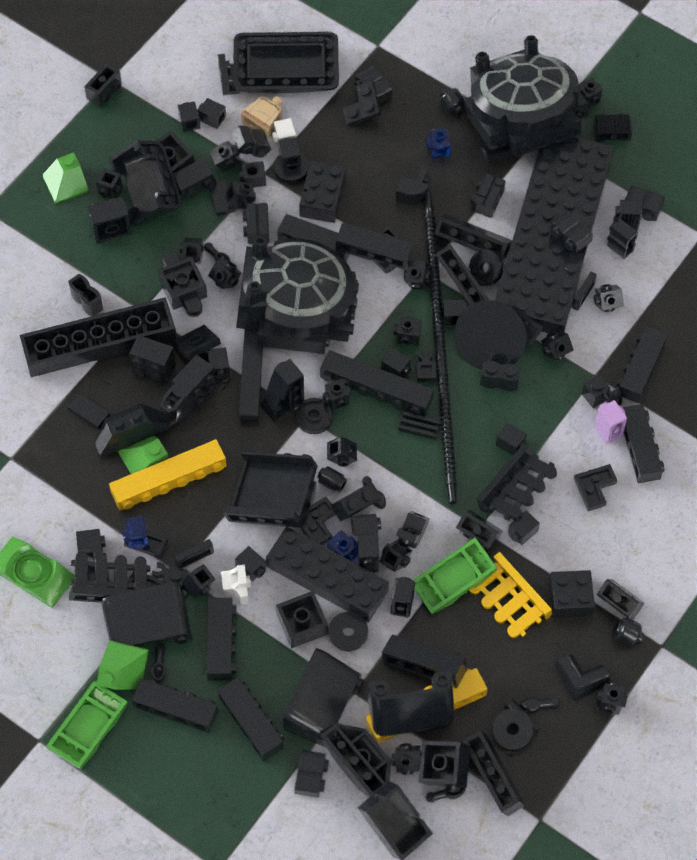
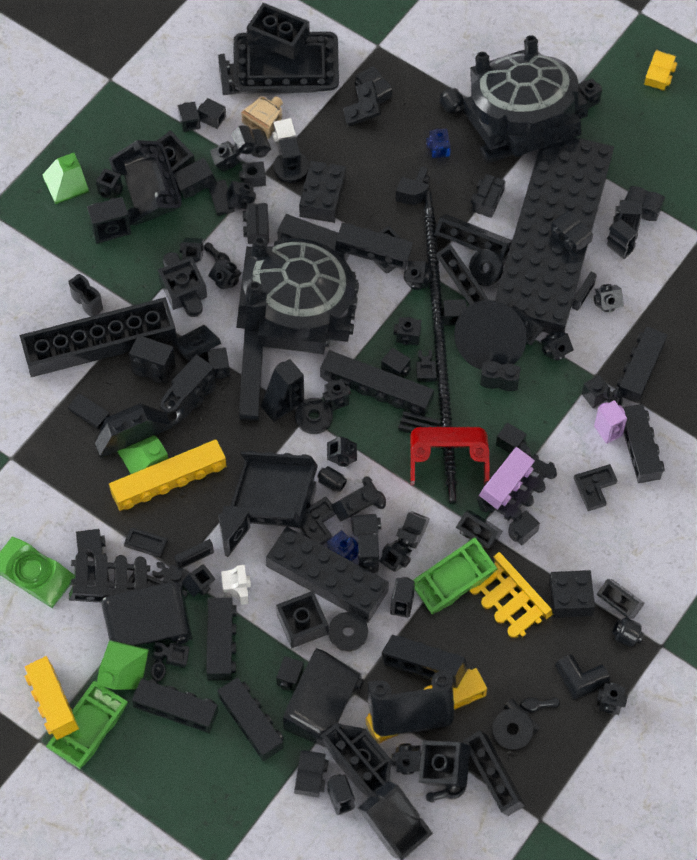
black brick [84,63,122,107] -> none
clear blue brick [122,516,149,549] -> none
black brick [235,546,266,582] -> none
black brick [593,113,632,142] -> none
none -> yellow brick [24,656,79,740]
none -> black plate [152,642,190,668]
none -> black slope [218,509,251,557]
none -> black brick [246,2,310,60]
none -> black brick [276,656,304,691]
none -> black brick [327,774,355,815]
none -> red windscreen [410,427,490,486]
none -> lavender brick [479,447,535,510]
none -> yellow brick [644,51,677,90]

